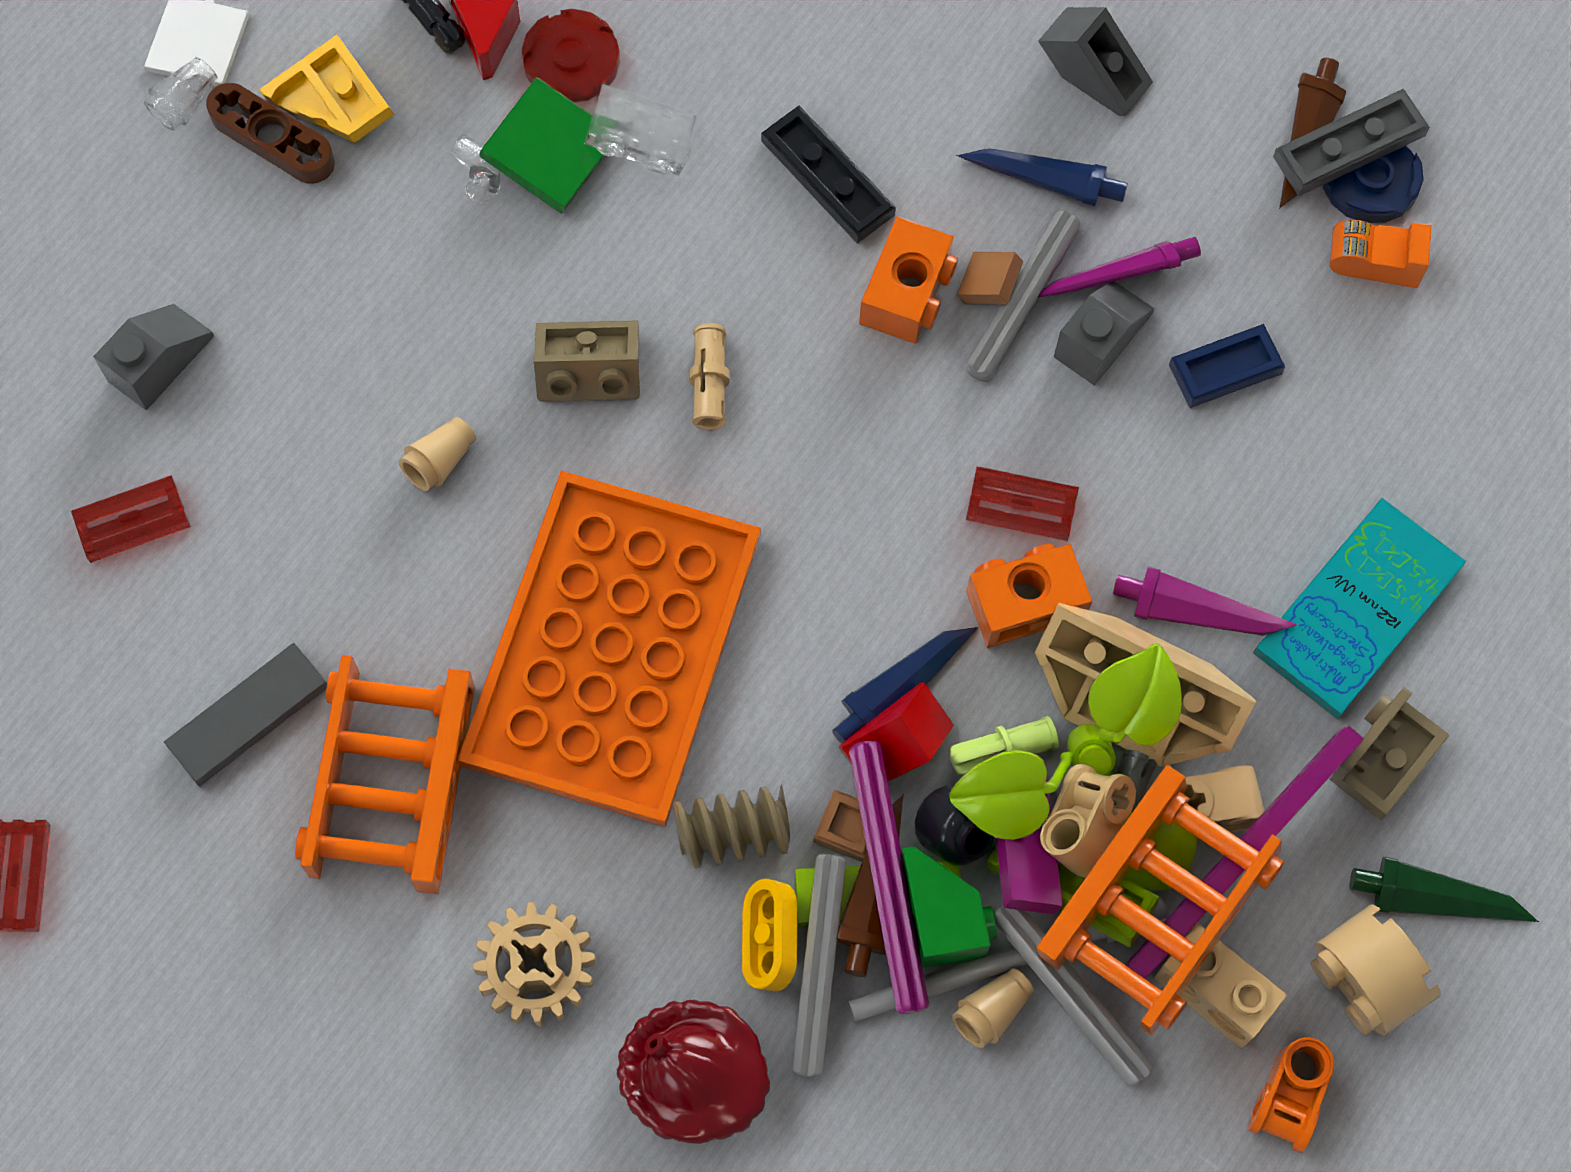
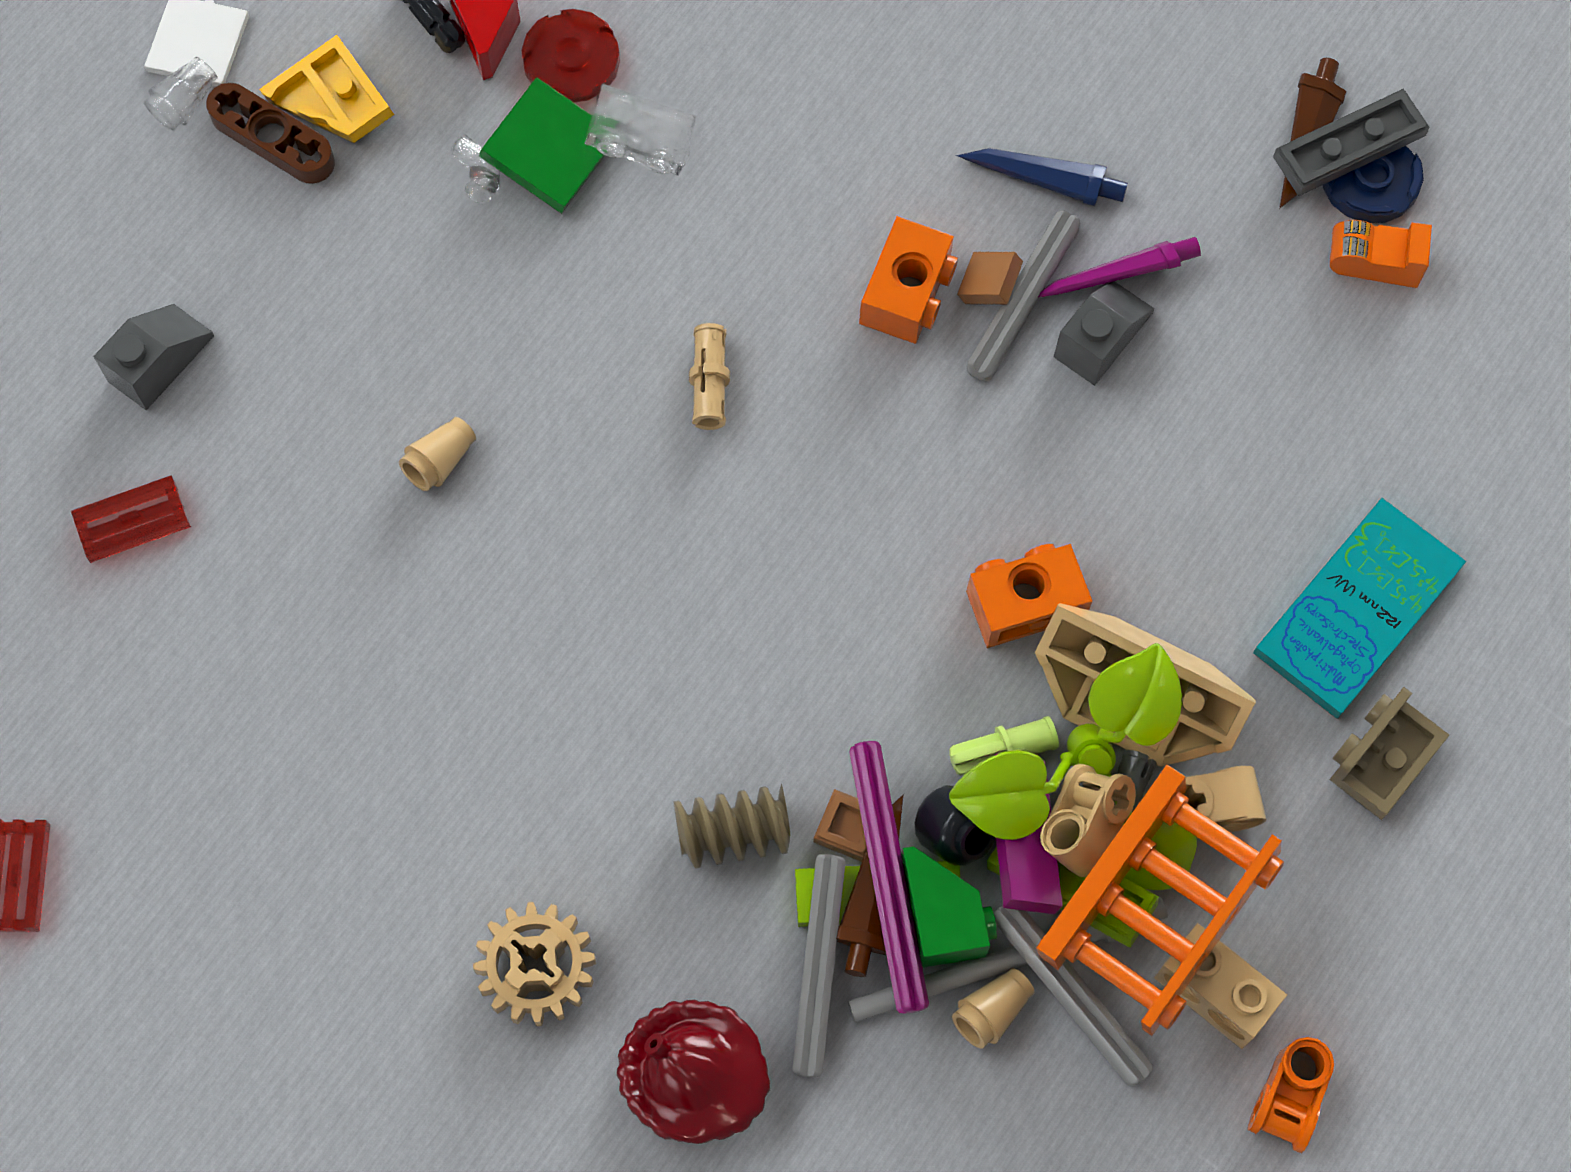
dark grey tile [164,643,327,787] -> none
orange fence [295,655,475,894] -> none
orange plate [457,470,761,827] -> none
dark tan bracket [534,320,640,402] -> none
yellow plate [742,878,797,992] -> none
black tile [761,105,896,244] -> none
dark blue bar [832,627,979,744] -> none
red slope [838,682,954,782] -> none
clear red tile [966,466,1079,541] -> none
dark grey slope [1038,7,1153,116] -> none
magenta bar [1113,566,1297,636] -> none
magenta tile [1125,726,1364,979] -> none
dark blue tile [1169,324,1285,408] -> none
tan brick [1310,904,1441,1036] -> none
dark green bar [1349,857,1539,922] -> none

